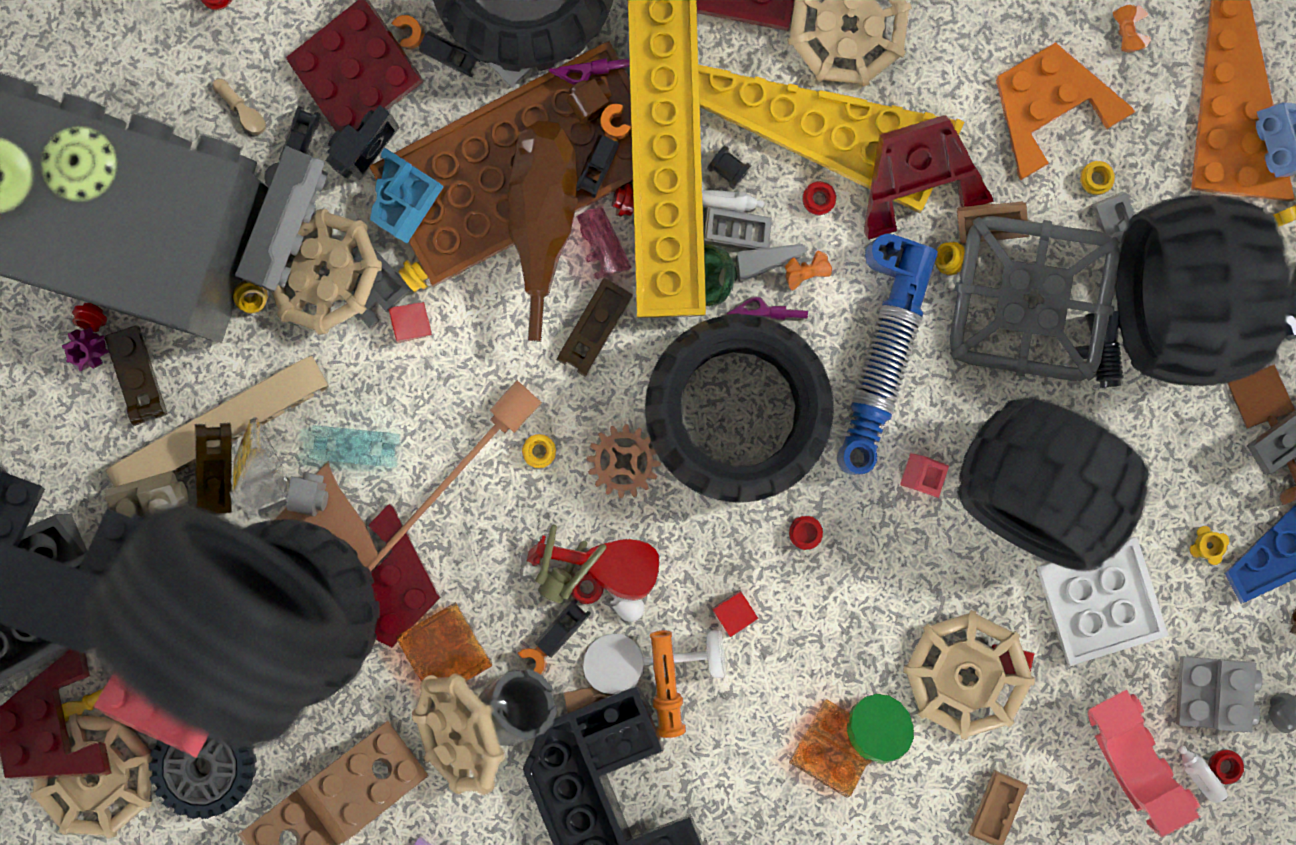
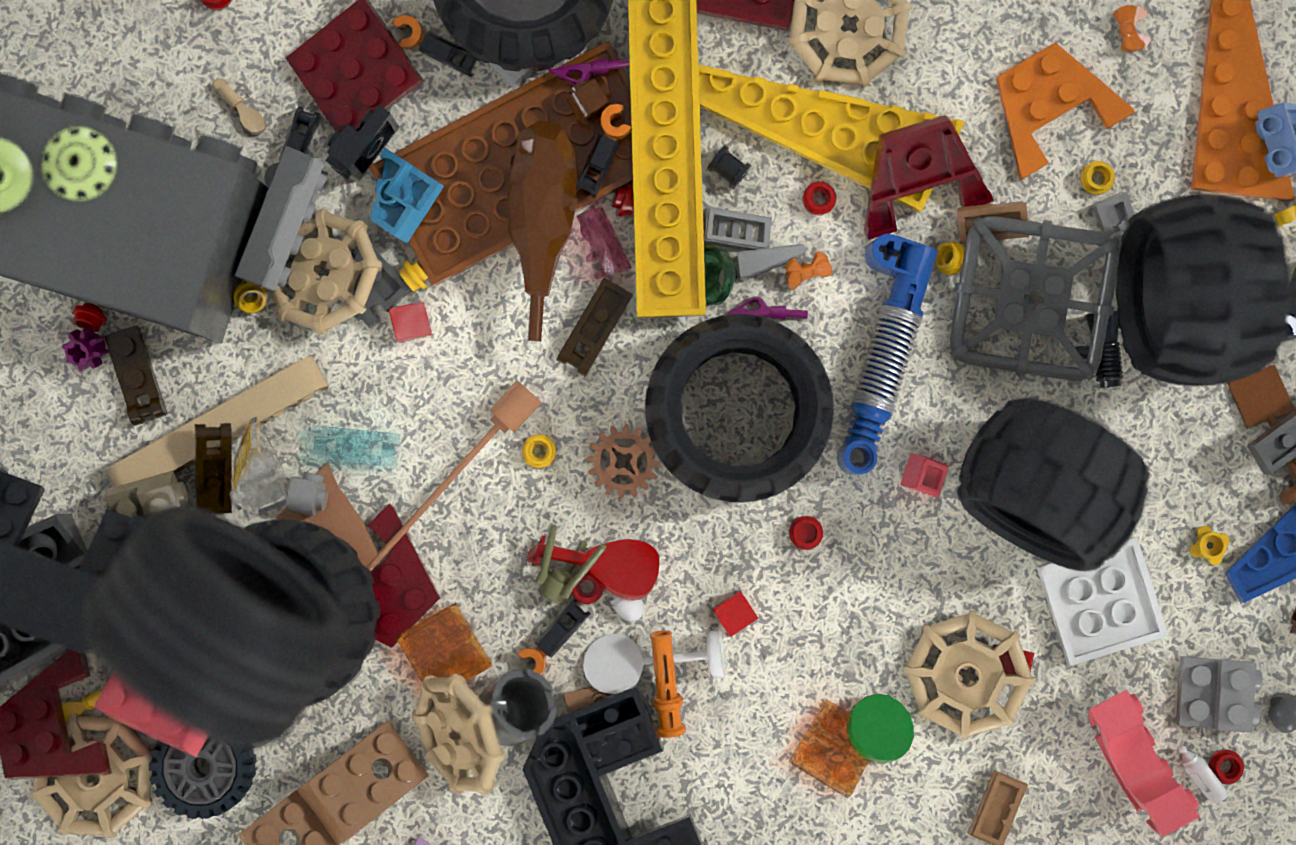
white piece [702,190,764,212] -> none

